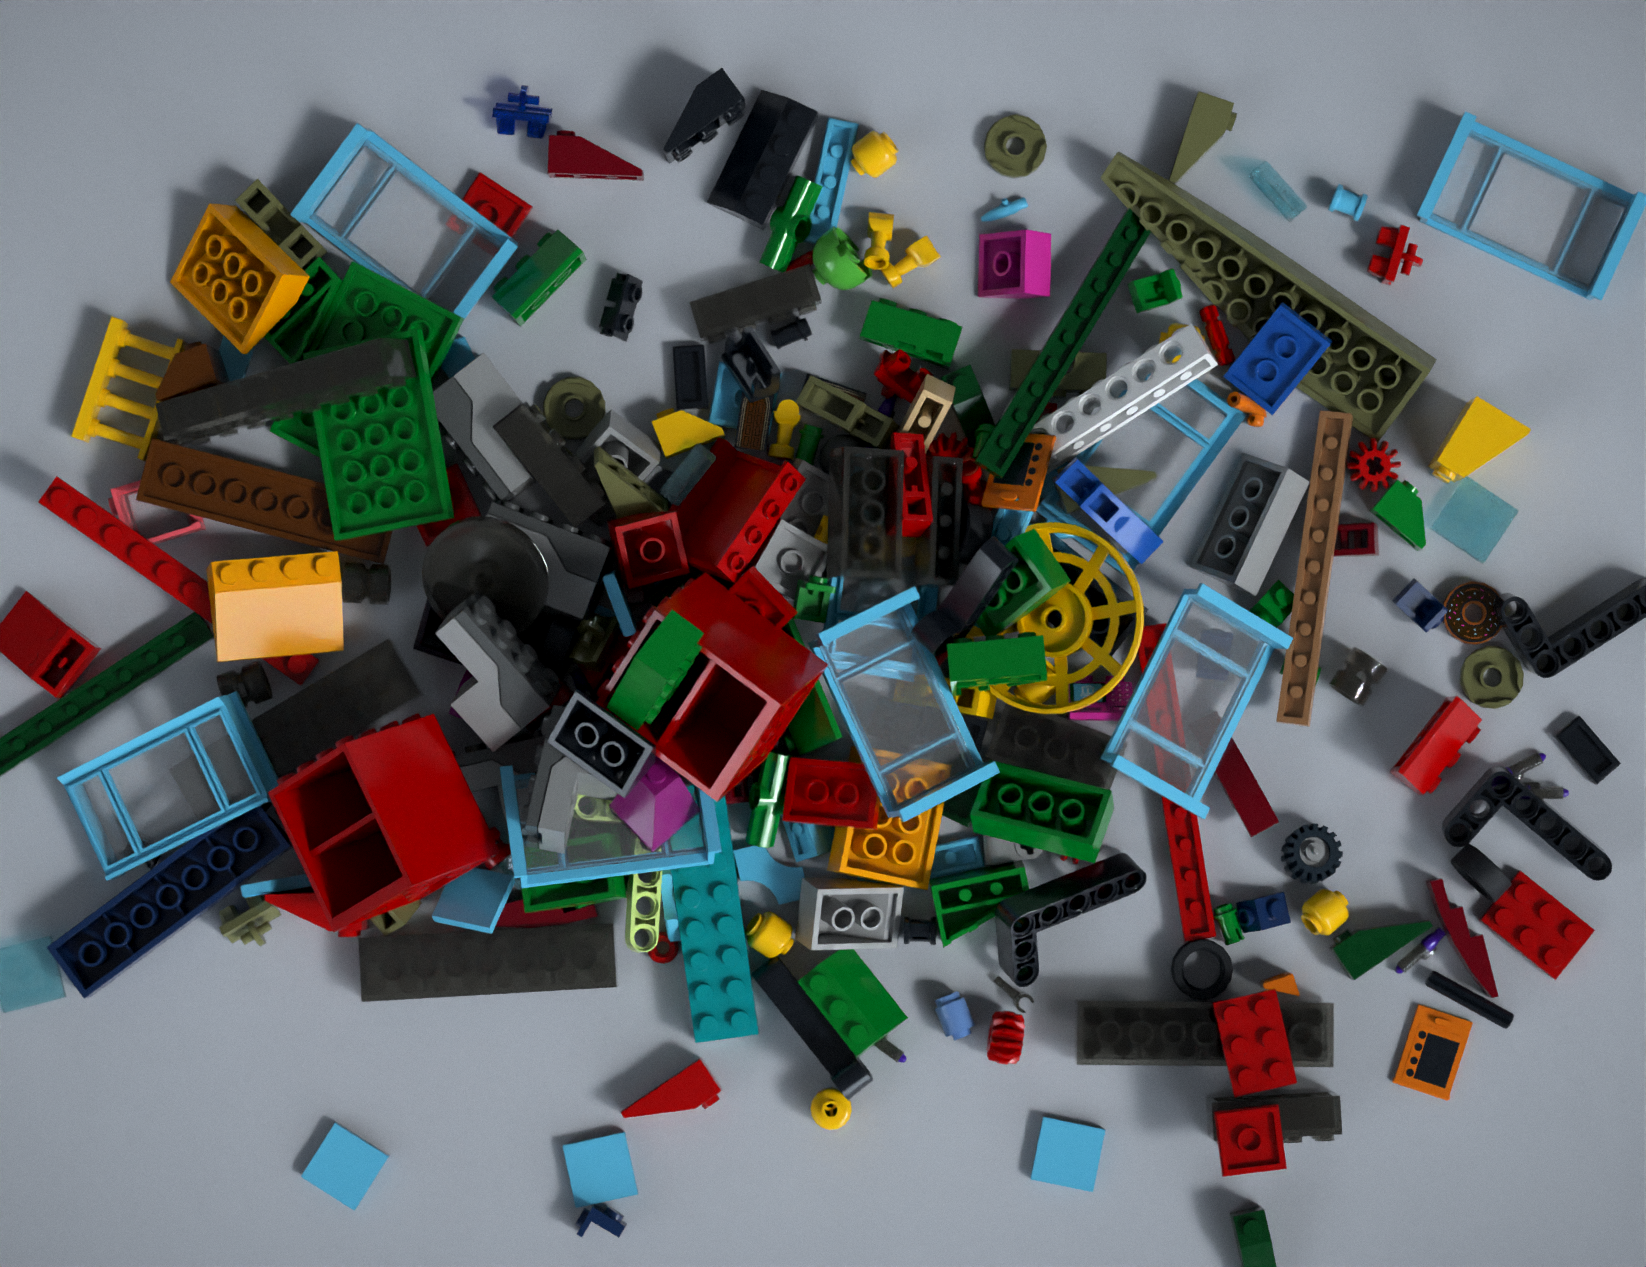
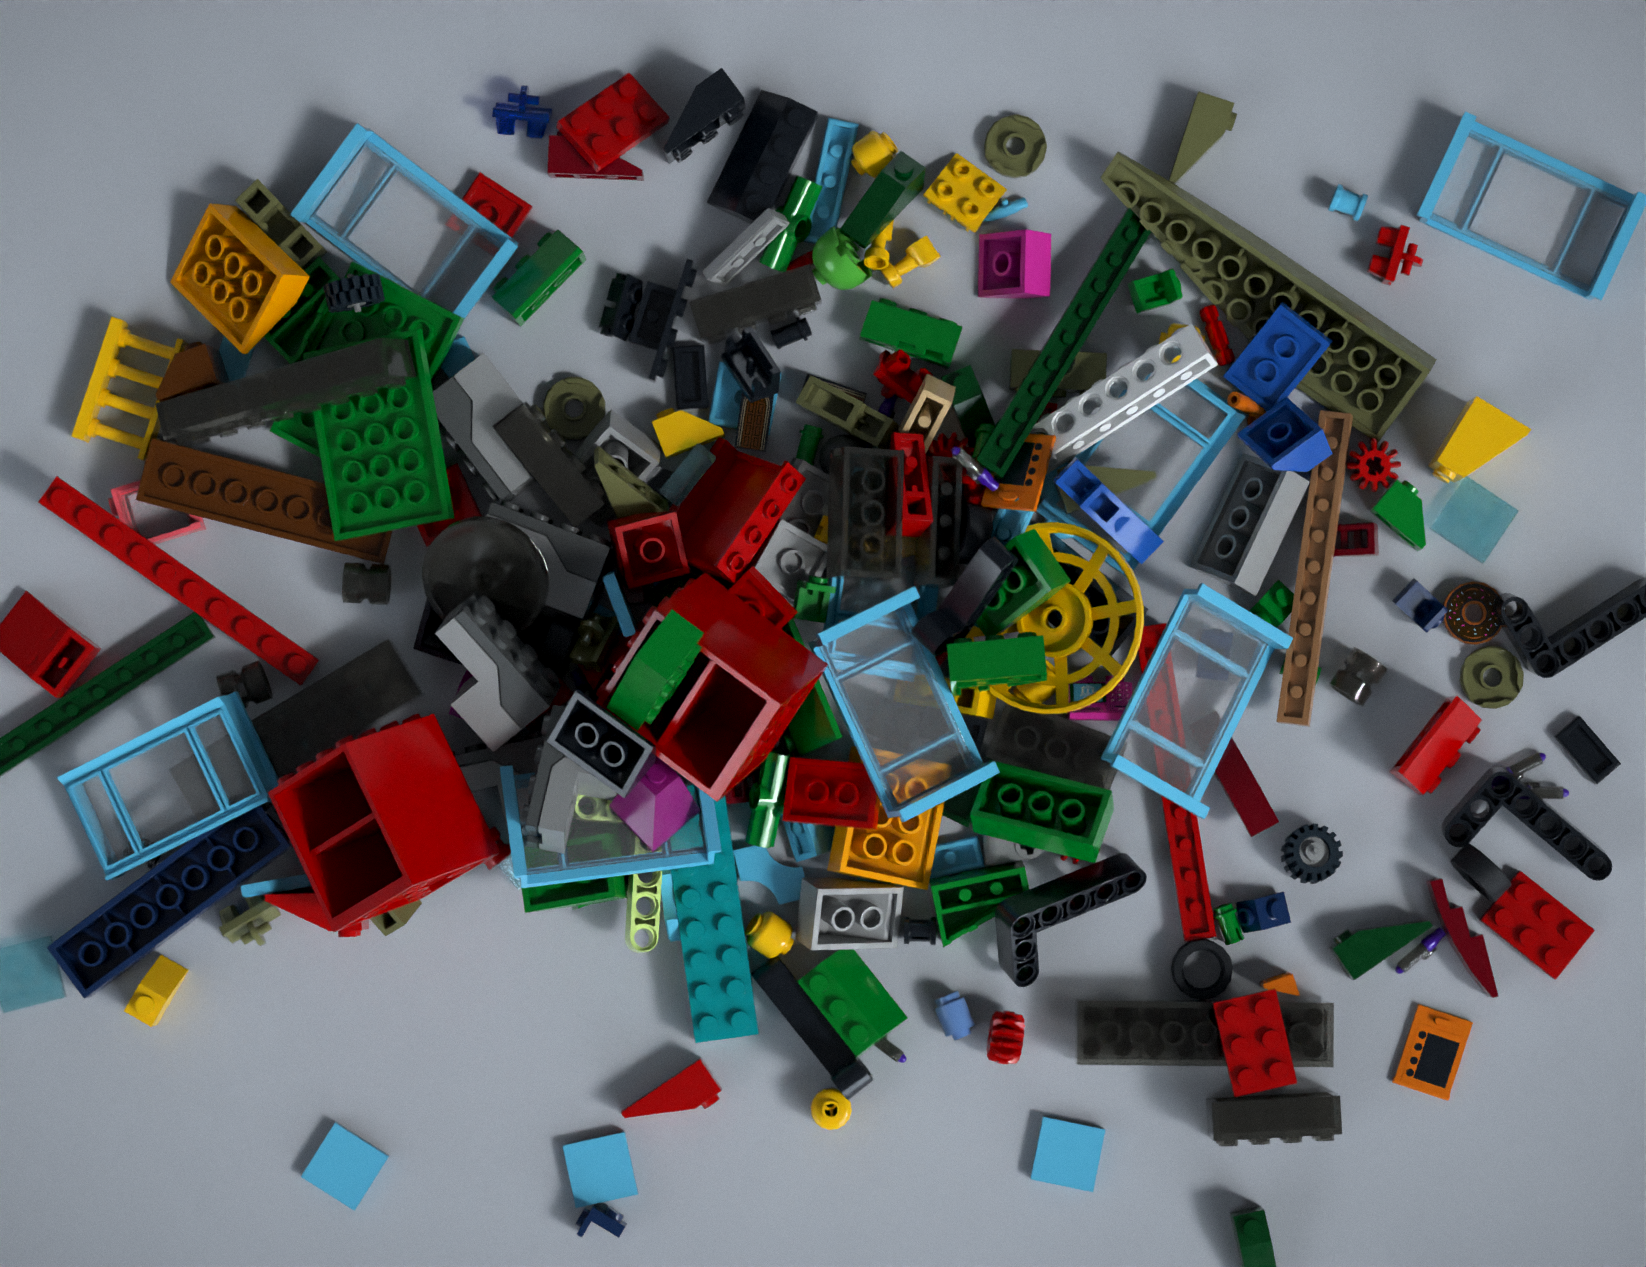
light orange slope [206,551,344,662] -> none
clear smoke brick [358,922,619,1002] -> none
medium azure tile [432,868,515,934] -> none
dark red slope [495,899,599,928] -> none
red plate [648,932,679,964] -> none
yellow leg [768,399,801,460] -> none
clear smoke hand [993,976,1034,1013] -> none
red tile [1214,1104,1287,1177] -> none
clear light blue slope [1249,161,1307,222] -> none
yellow head [1301,889,1349,936] -> none
black axle [1425,971,1514,1029] -> none
none -> yellow slope [124,954,189,1027]
none -> black wheel [323,273,385,313]
none -> red plate [556,73,670,172]
none -> black bracket [628,259,697,383]
none -> light grey tile [702,208,790,286]
none -> dark green slope [840,151,926,249]
none -> yellow hinge [923,153,1007,233]
none -> piece [952,447,999,492]
none -> blue slope [1237,397,1333,472]

